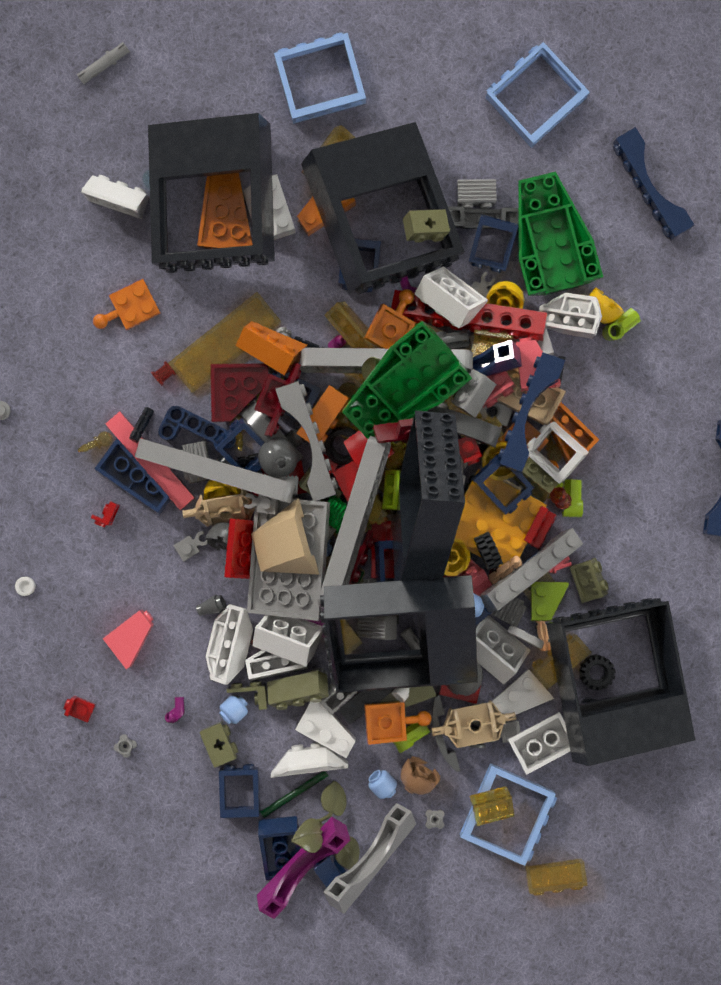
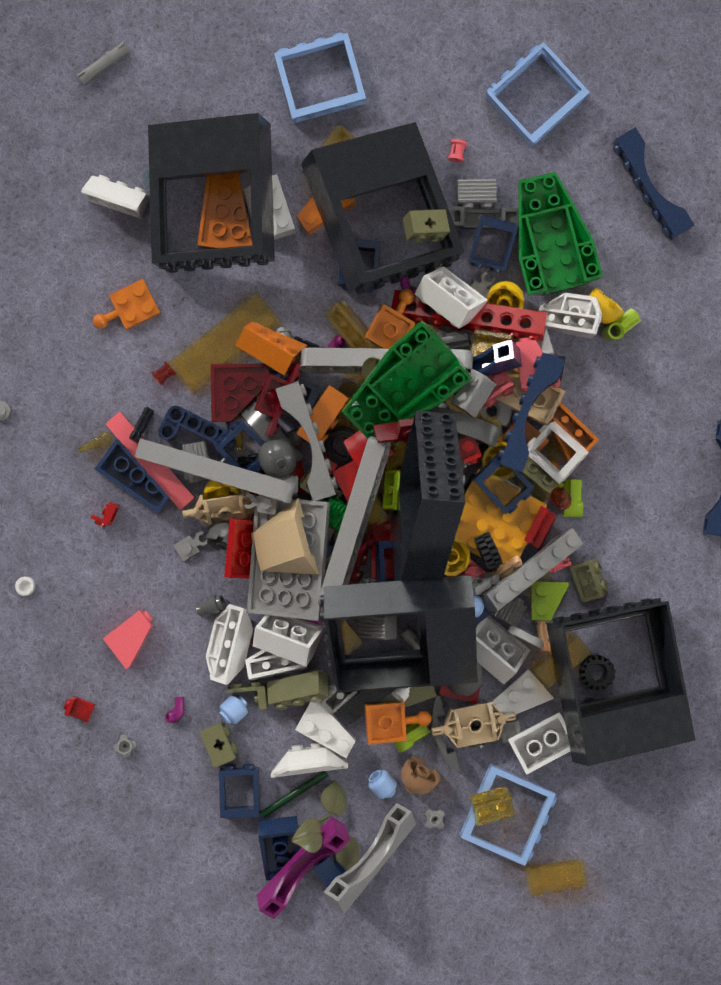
none -> coral bush [447,139,468,163]
none -> light grey plate [472,572,499,595]

